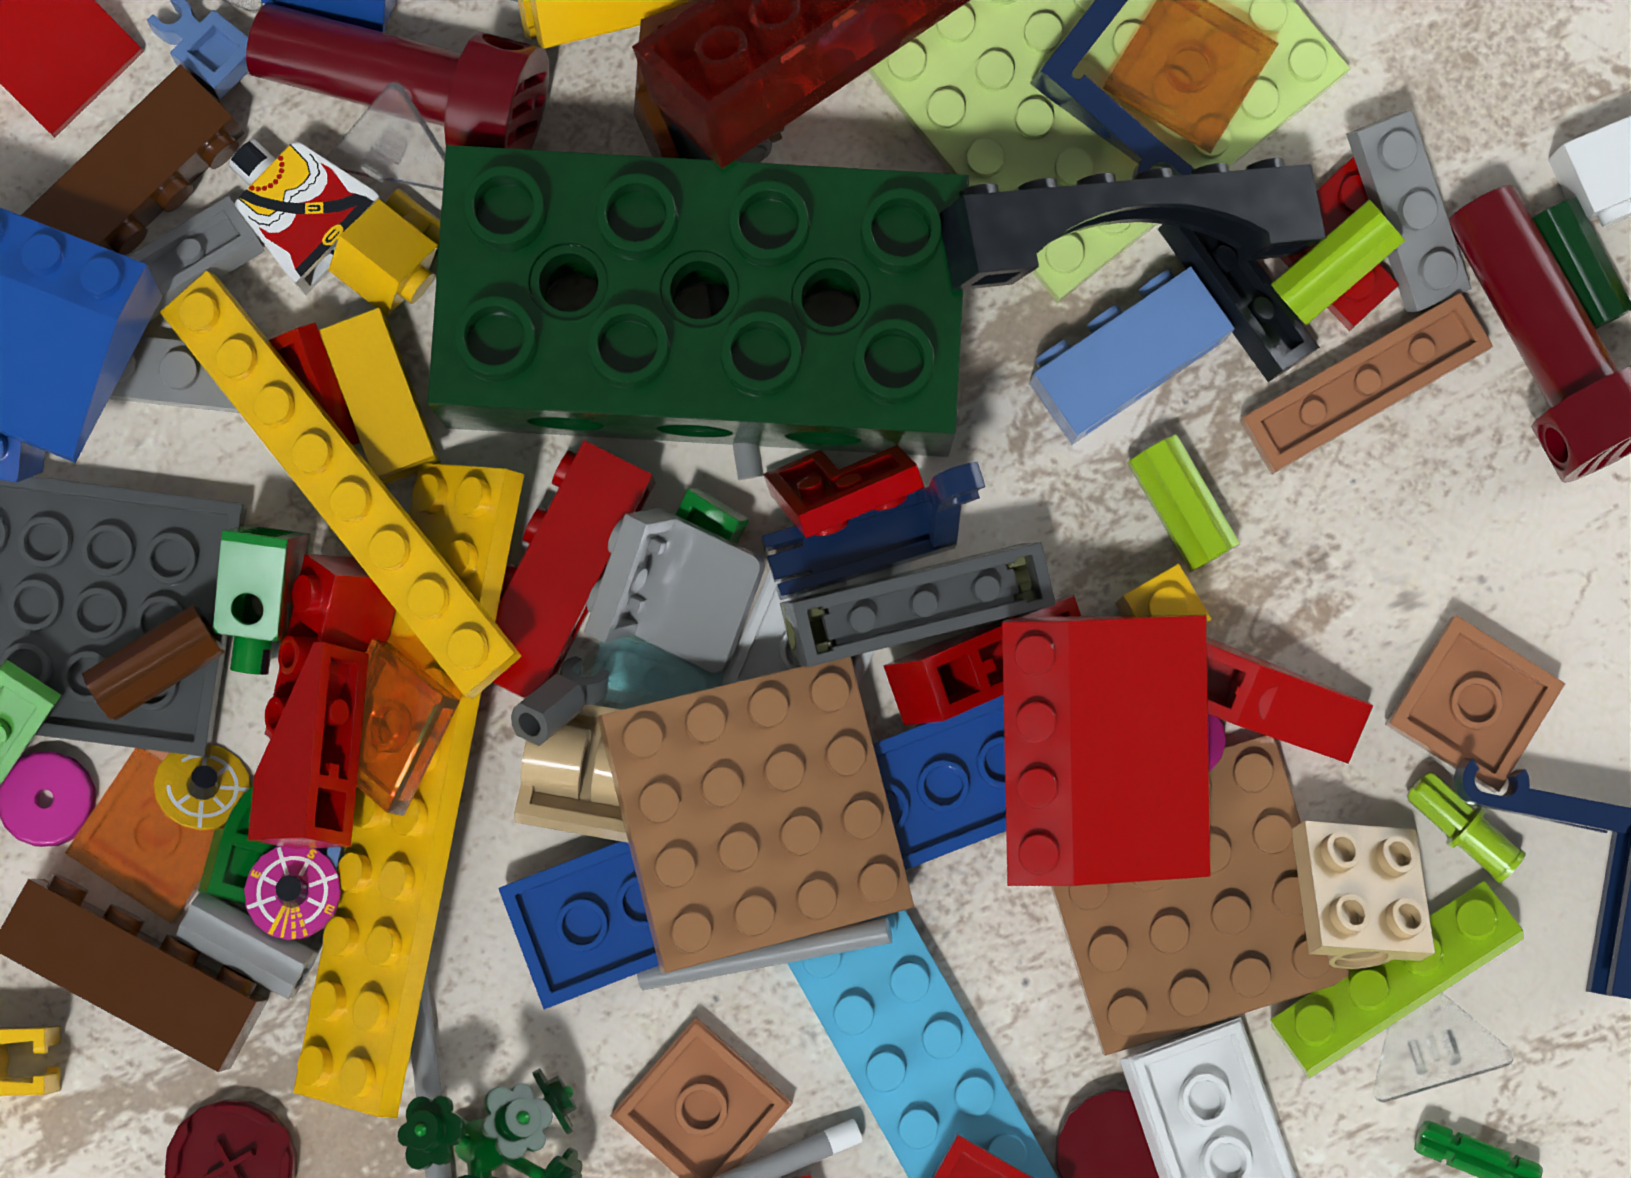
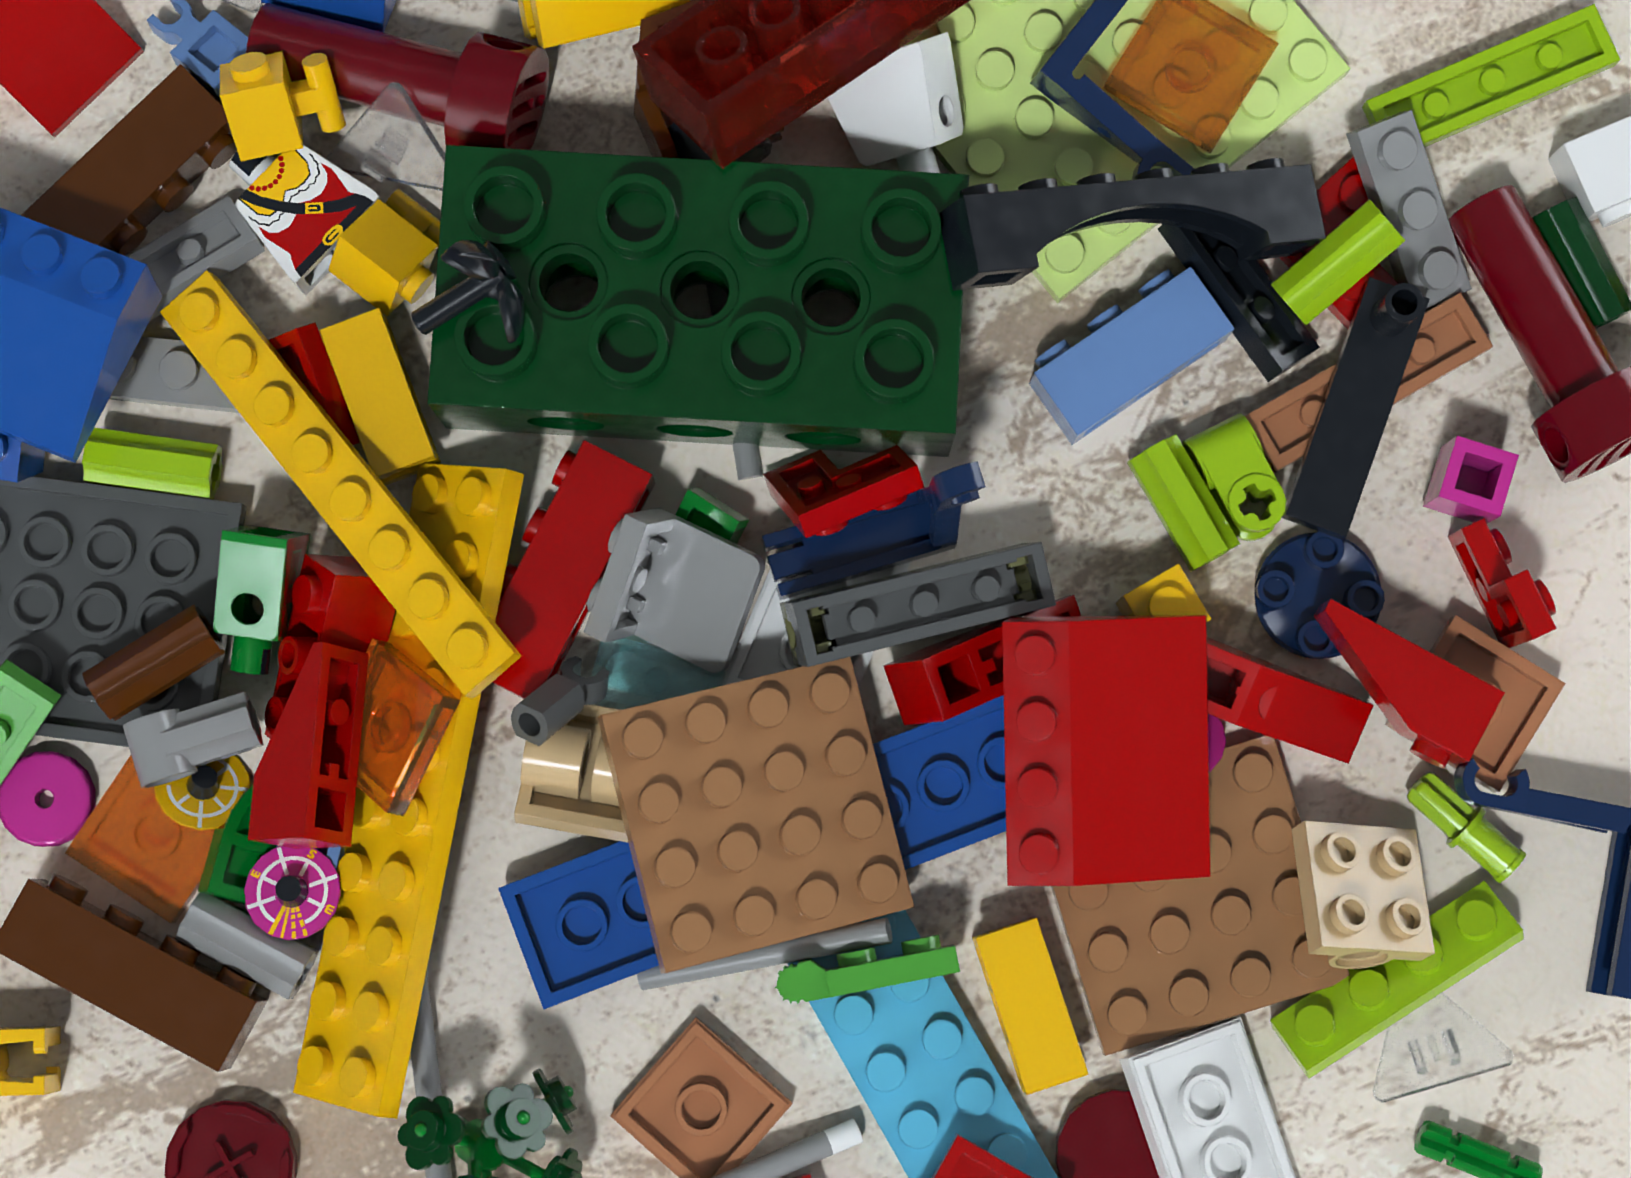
none -> lime axle [82,428,223,500]
none -> light grey piece [123,692,264,788]
none -> yellow brick [220,51,346,162]
none -> black plant [411,240,524,344]
none -> bright green hinge [775,934,960,1004]
none -> white torso [818,32,964,173]
none -> yellow piece [972,917,1089,1095]
none -> lime piece [1182,413,1286,541]
none -> dark blue dish [1254,531,1385,659]
none -> black piece [1282,277,1430,540]
none -> red slope [1314,599,1505,768]
none -> lime plate [1362,4,1621,148]
none -> dark pink brick [1423,436,1519,524]
none -> red plate [1447,518,1557,648]

